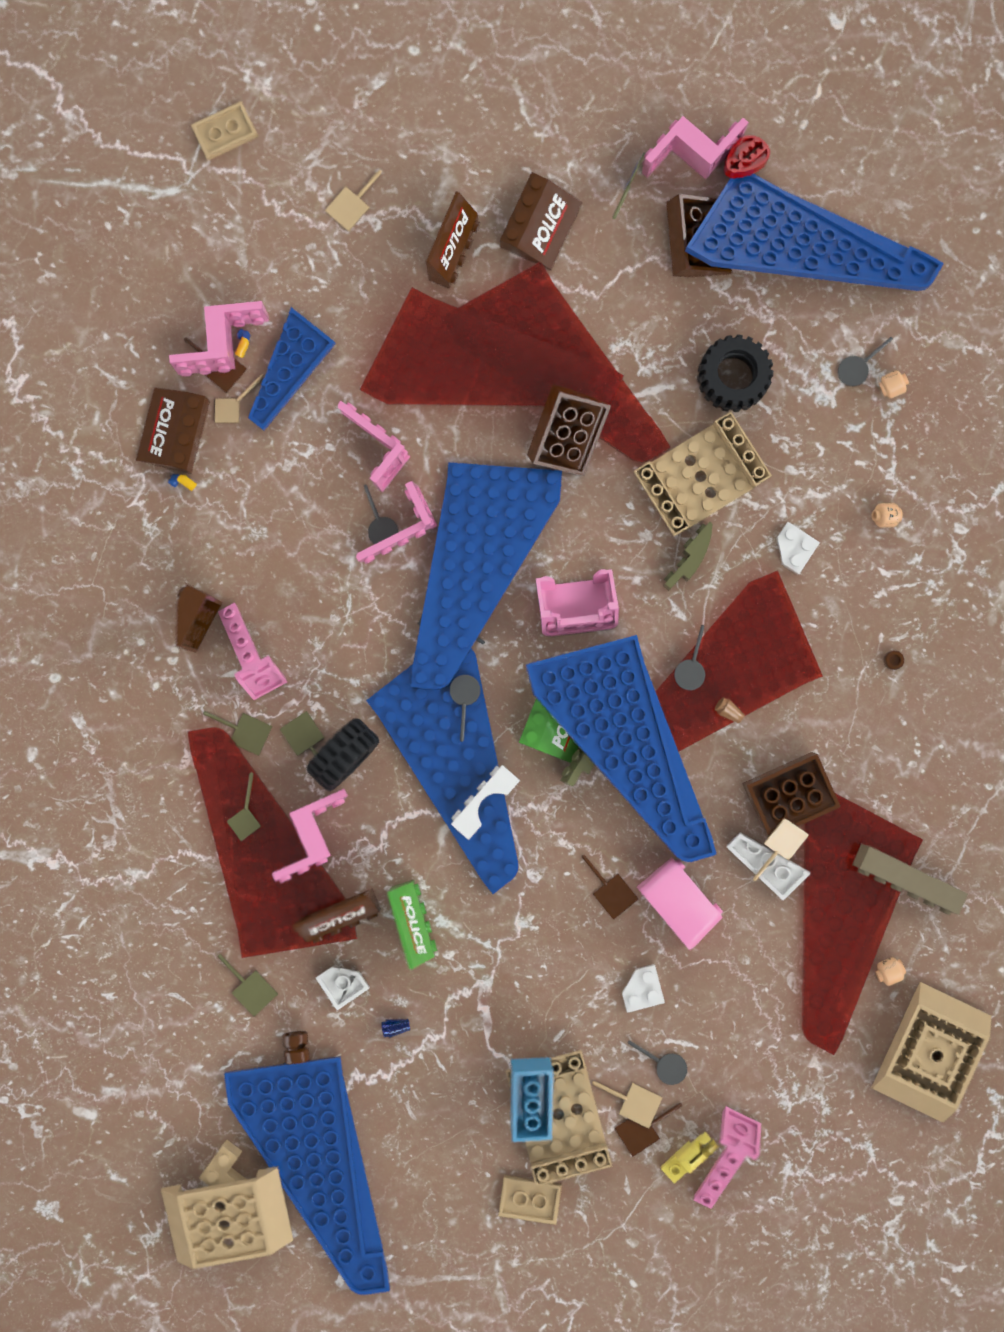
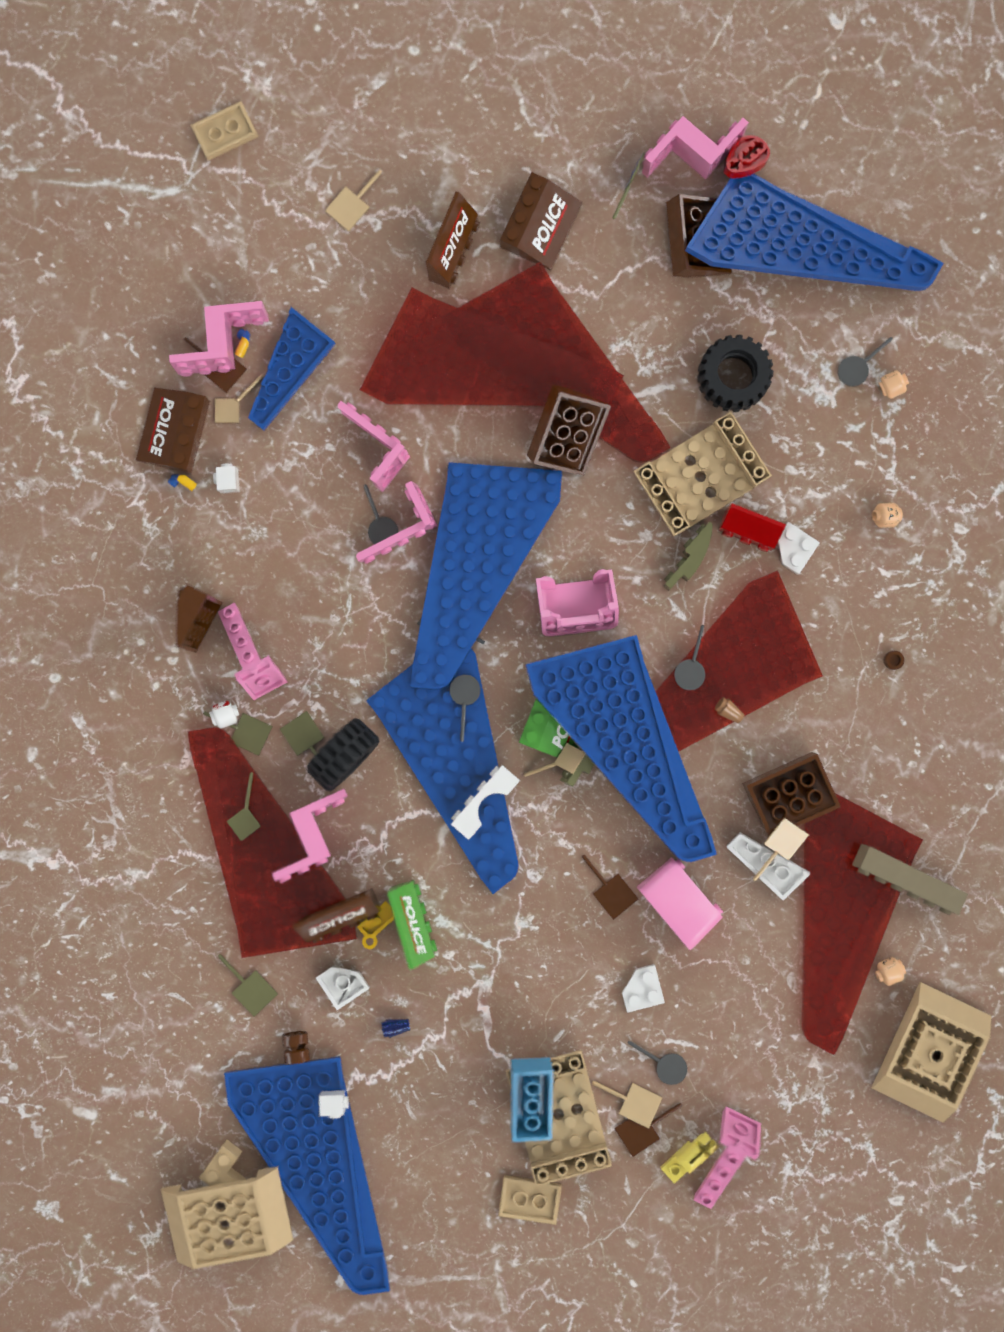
none -> white head [209,701,239,728]
none -> white brick [213,464,240,493]
none -> white brick [319,1090,349,1118]
none -> yellow hinge [357,901,395,949]
none -> tan piece [524,743,585,777]
none -> red slope [718,503,787,552]

